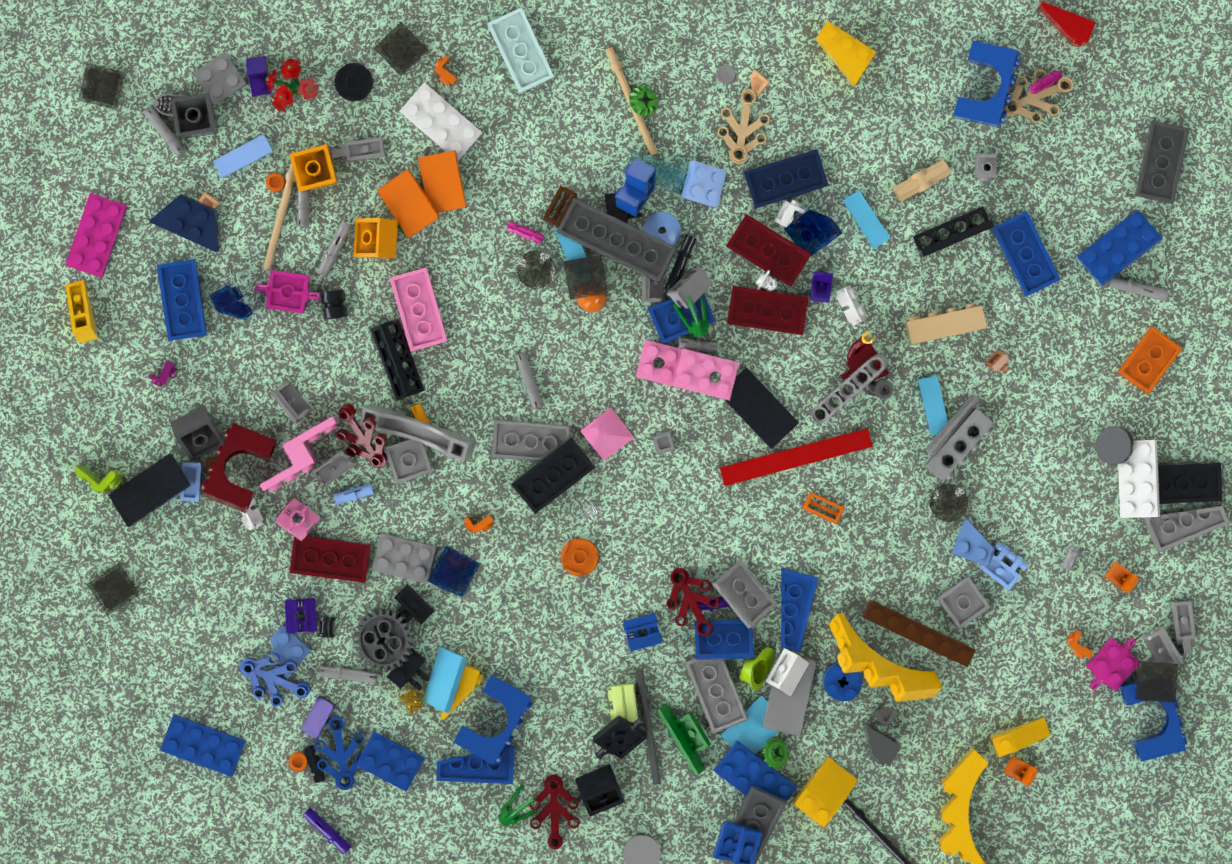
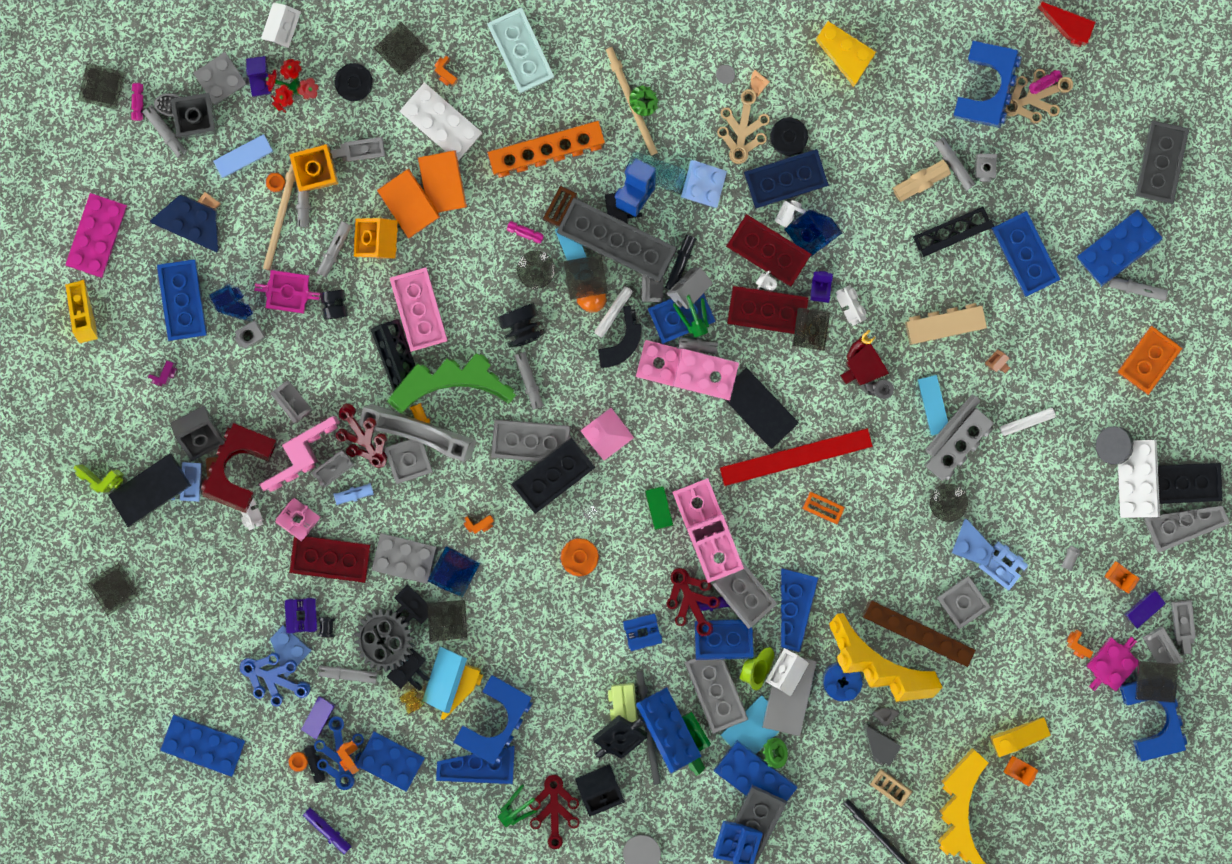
light blue dish [643,212,681,246] -> none
light grey tile [652,431,675,455] -> none
yellow slope [793,756,858,828] -> none
light grey beam [811,354,888,423] -> none
medium azure tile [843,190,890,249] -> none
none -> dark pink axle [131,83,143,121]
none -> light grey brick [234,320,266,349]
none -> white panel [261,3,301,48]
none -> orange bracket [336,741,359,774]
none -> bright green arch [387,353,516,414]
none -> clear smoke plate [427,599,468,642]
none -> orange brick [487,121,605,178]
none -> black wheel [497,303,546,348]
none -> white axle [595,286,633,337]
none -> black arch [598,306,641,368]
none -> blue plate [636,687,701,773]
none -> green slope [645,486,673,530]
none -> bright pink bracket [672,478,744,583]
none -> black tile [770,117,808,156]
none -> clear smoke plate [793,308,830,351]
none -> tan slope [870,769,913,807]
none -> light grey pin [934,137,976,191]
none -> white axle [1000,408,1056,436]
none -> dark purple slope [1124,589,1166,629]

